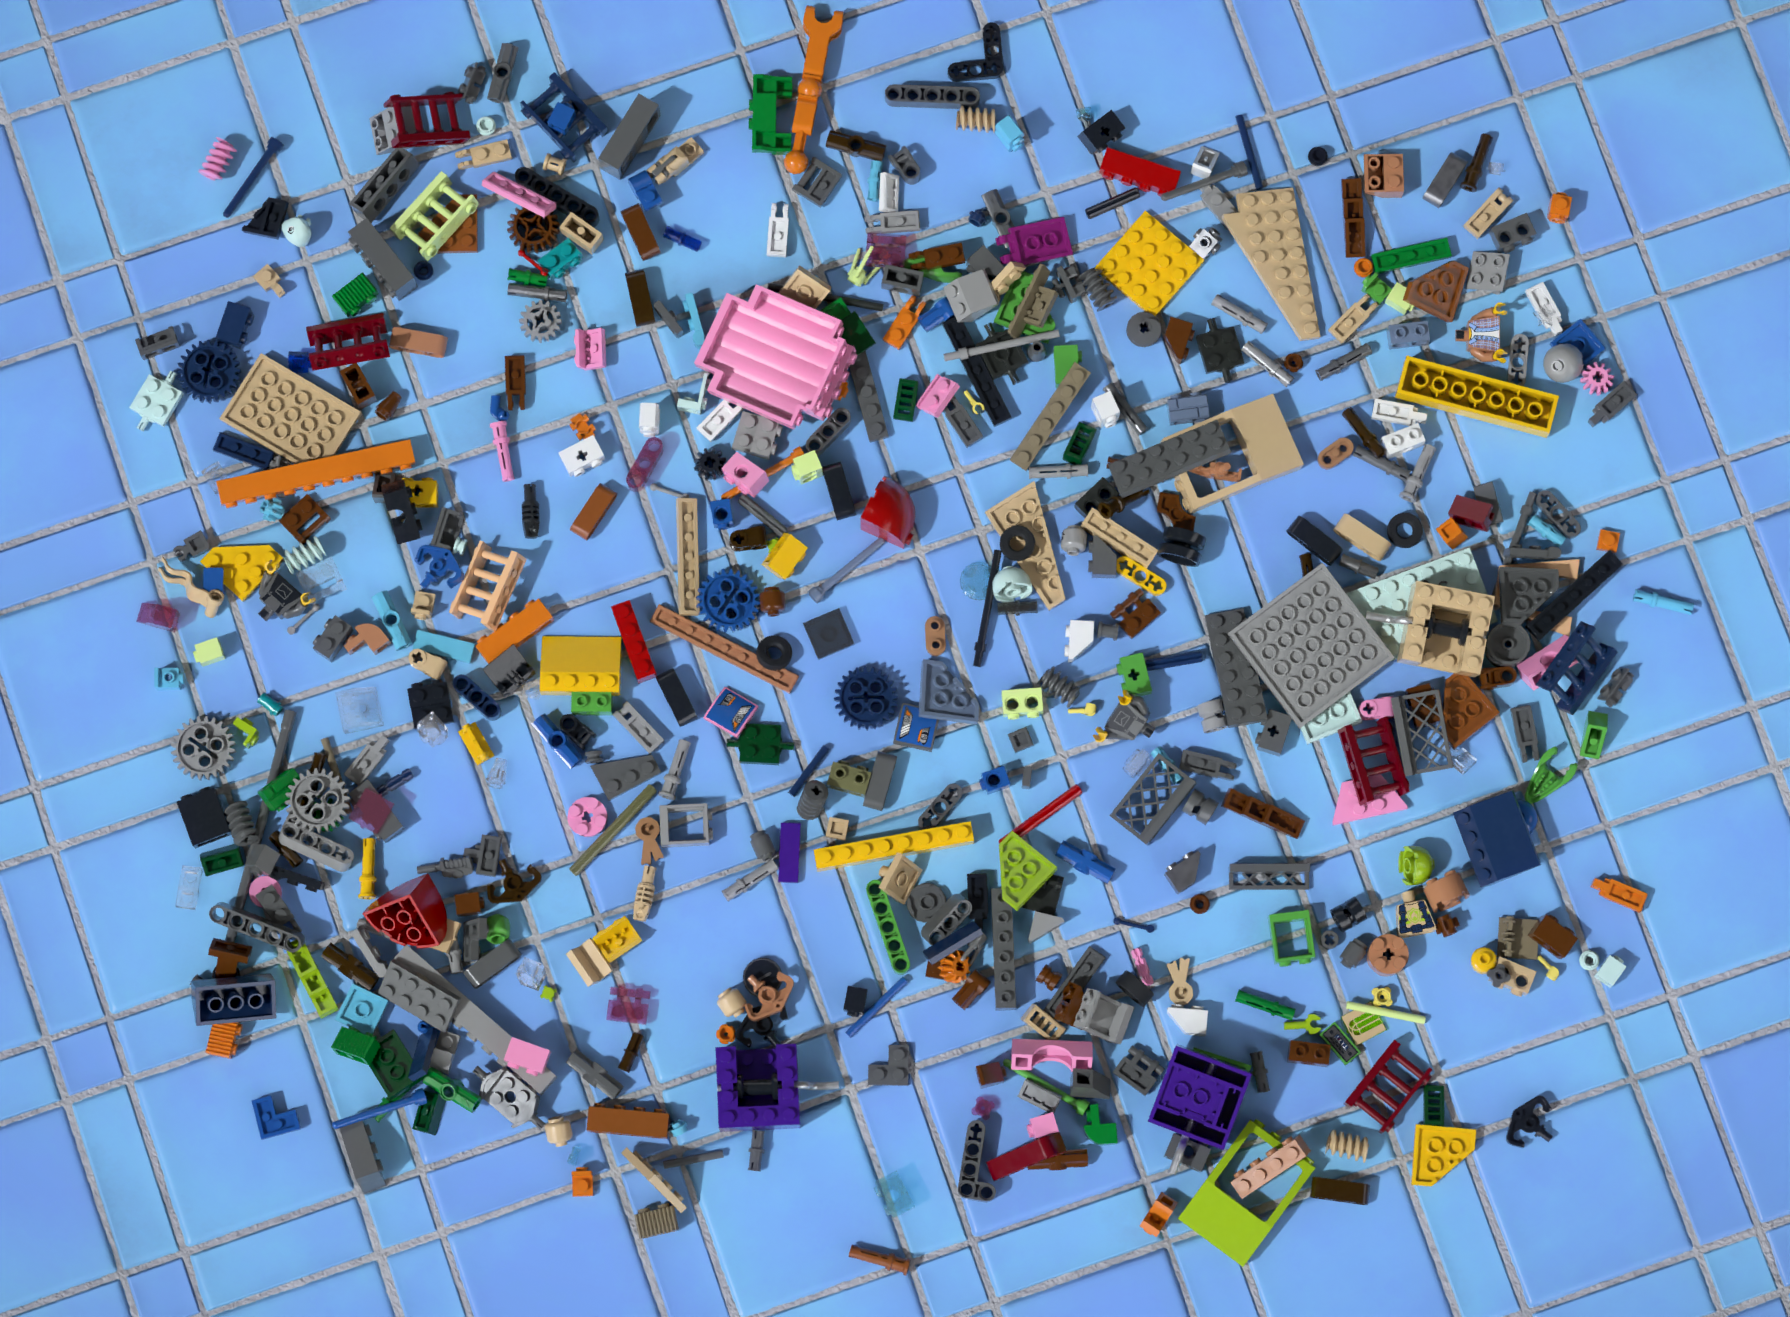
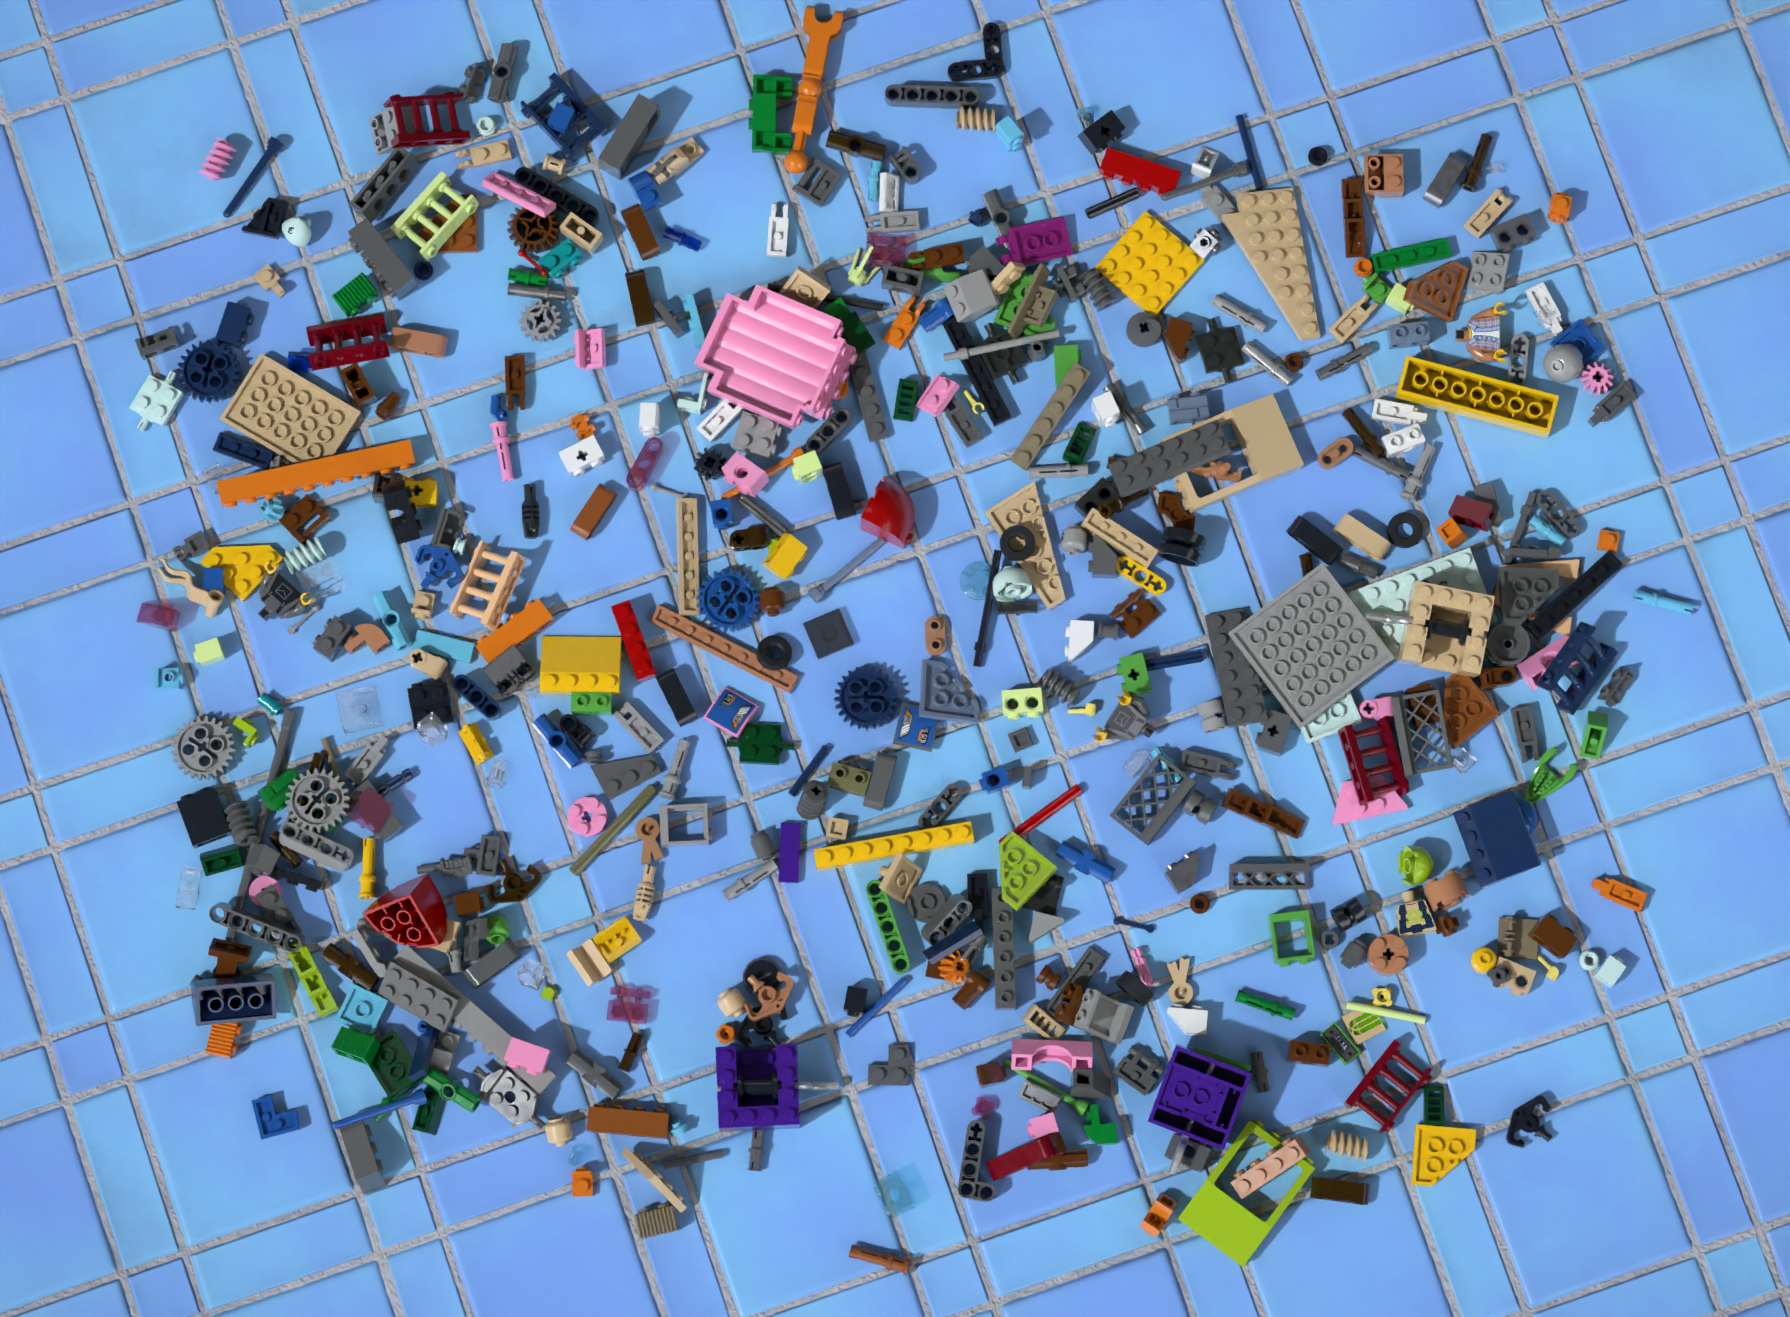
lime bar [1283,1014,1321,1035] -> none

